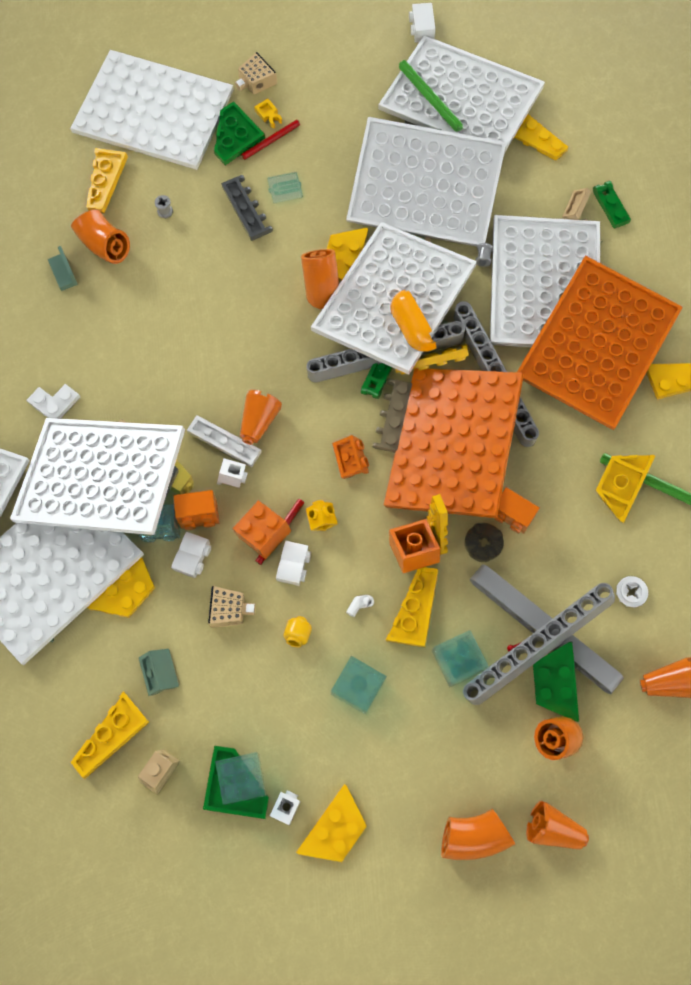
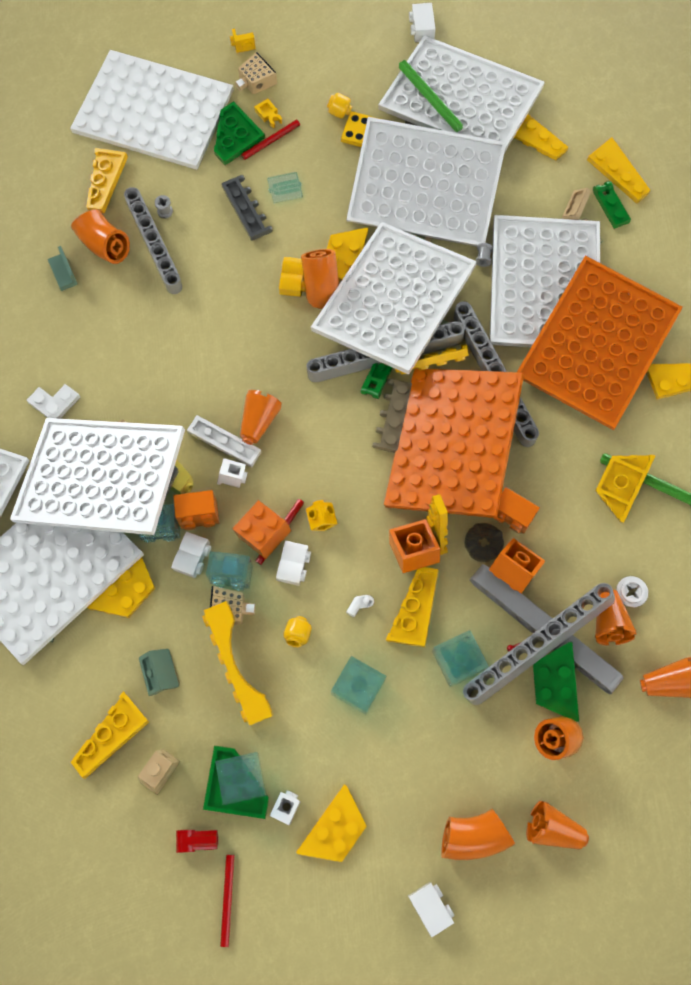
orange bracket [332,435,369,479] -> none
light orange brick [390,290,436,351] -> none
none -> light grey beam [124,187,182,294]
none -> red piece [176,830,218,853]
none -> yellow arch [202,601,273,726]
none -> clear light blue brick [206,551,253,591]
none -> red bar [220,855,235,947]
none -> yellow bracket [230,28,256,53]
none -> yellow brick [279,257,305,297]
none -> yellow head [327,93,353,119]
none -> yellow tile [341,111,380,147]
none -> white brick [408,882,454,937]
none -> orange brick [489,538,545,593]
none -> yellow wing [587,137,650,204]
none -> orange cone [595,588,637,645]

